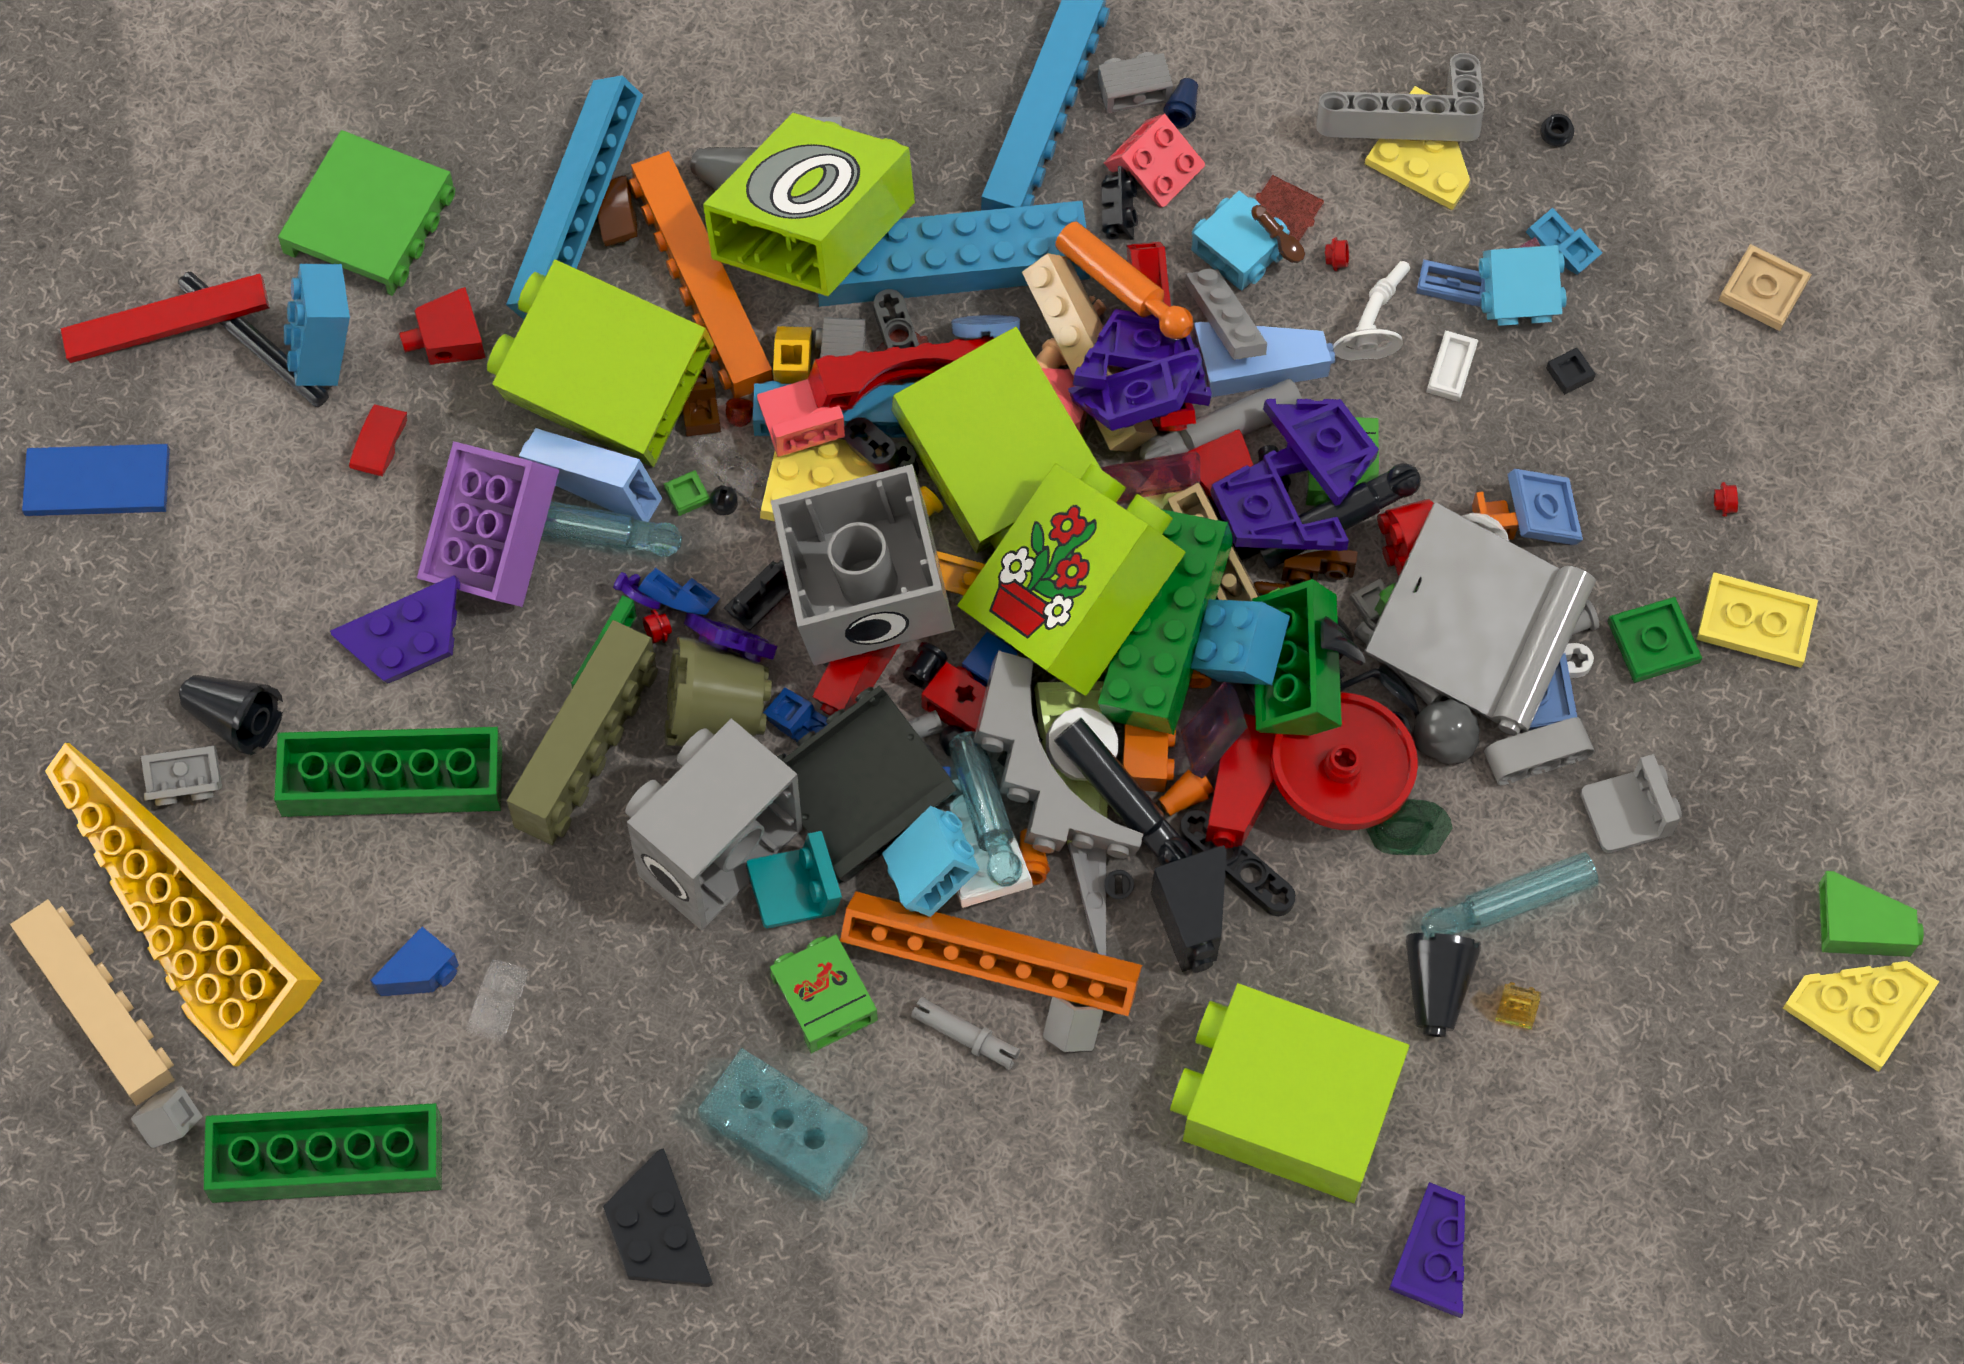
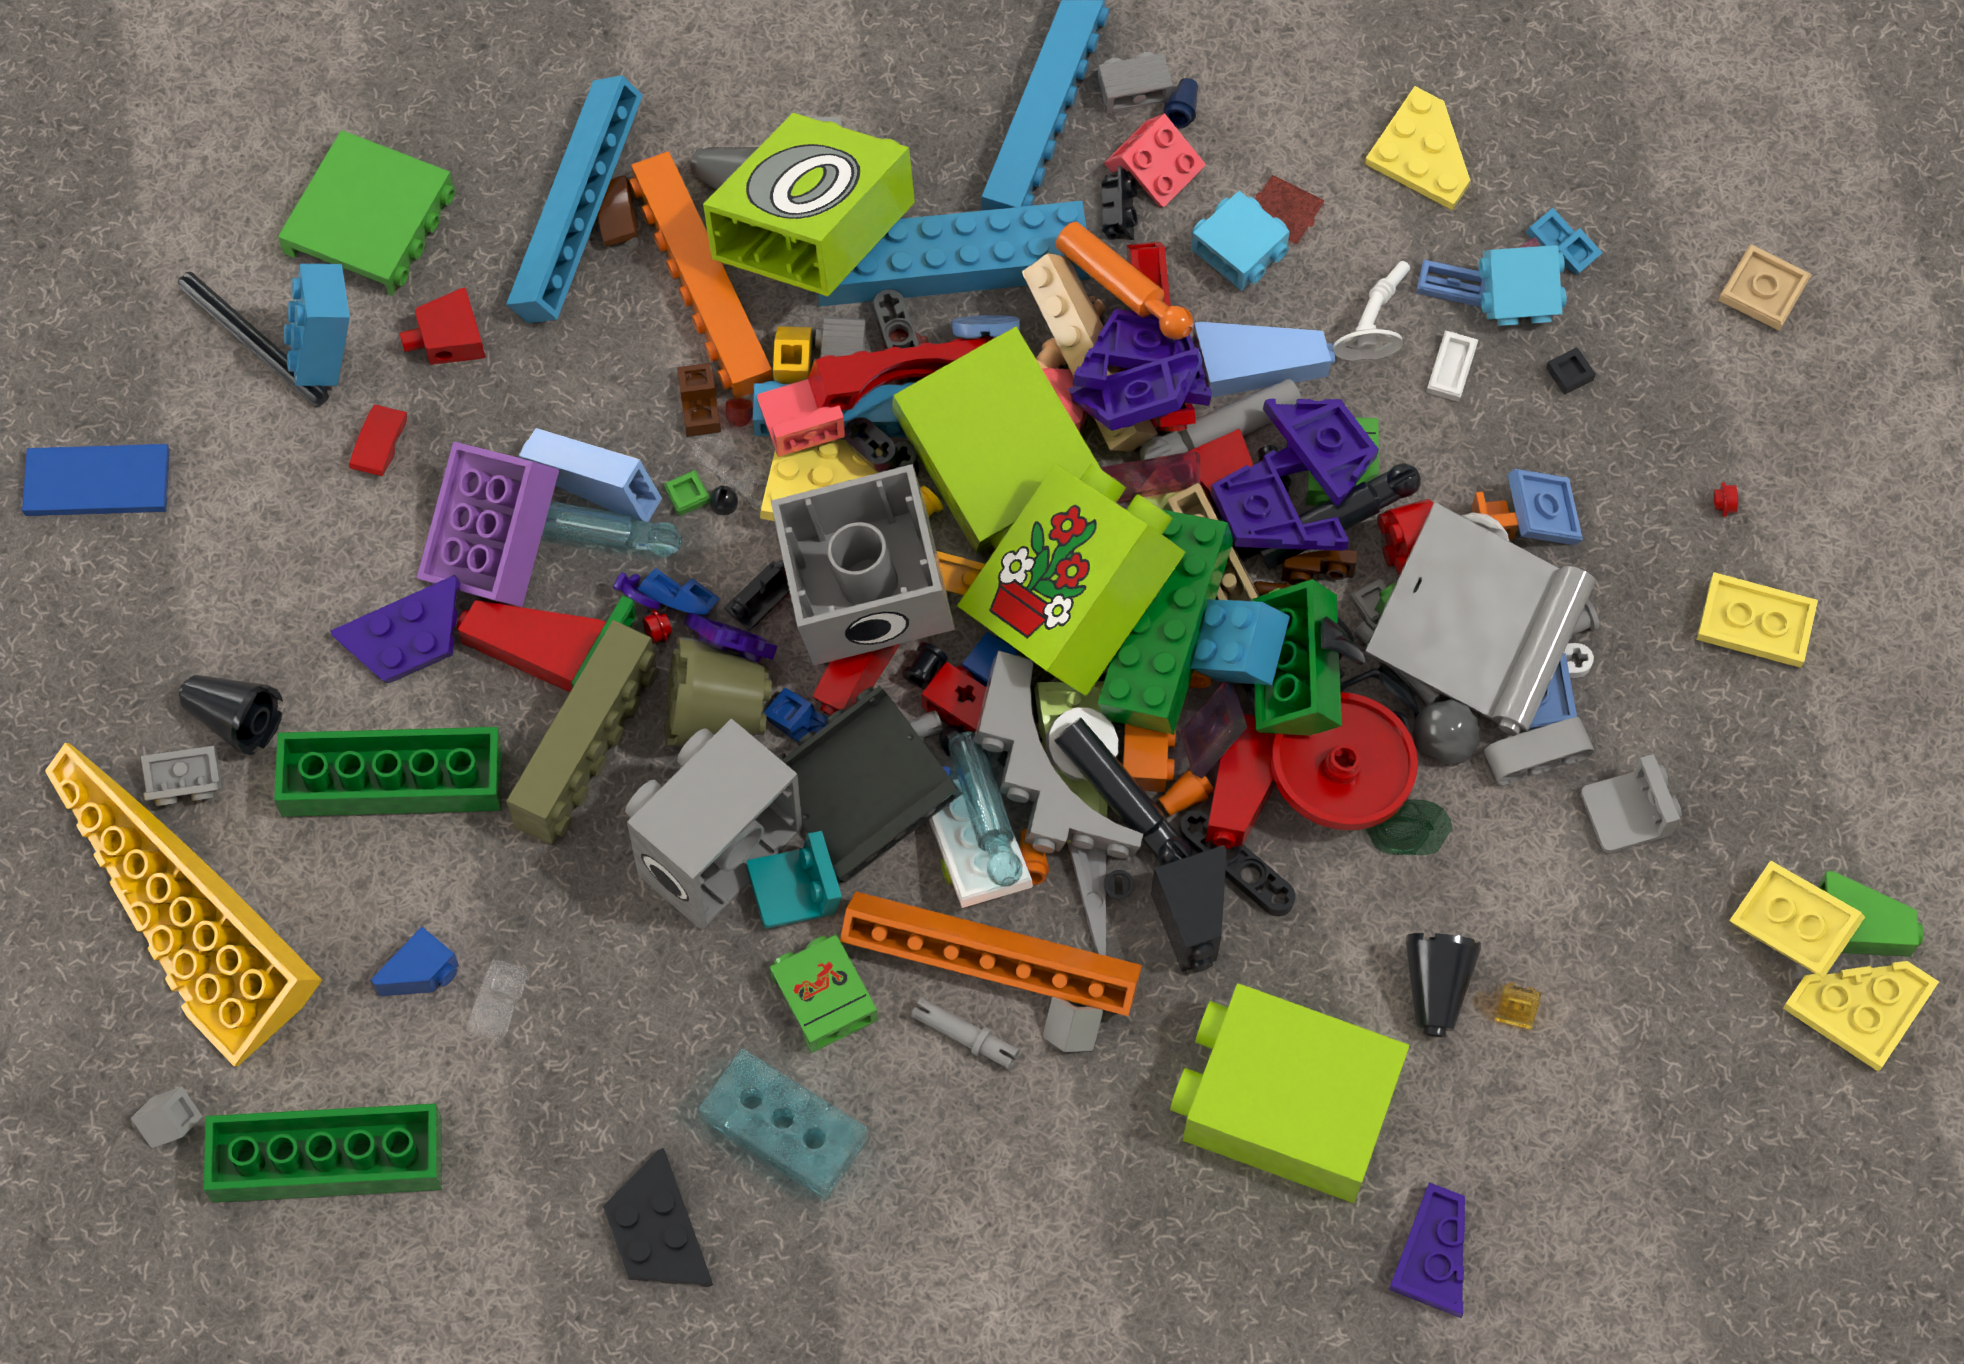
tan brick [10,899,174,1106] -> none
red tile [60,273,270,363] -> none
lime brick [487,259,714,467] -> none
medium azure brick [882,806,980,917] -> none
light grey plate [1185,269,1267,360] -> none
reddish brown piece [1251,205,1305,263] -> none
light grey beam [1316,53,1485,142] -> none
red plate [1325,237,1349,271] -> none
clear light blue piece [1421,852,1598,939] -> none
black plate [1540,114,1574,147] -> none
green plate [1607,597,1702,683] -> none
none -> red slope [457,600,606,692]
none -> light yellow plate [1729,861,1865,979]

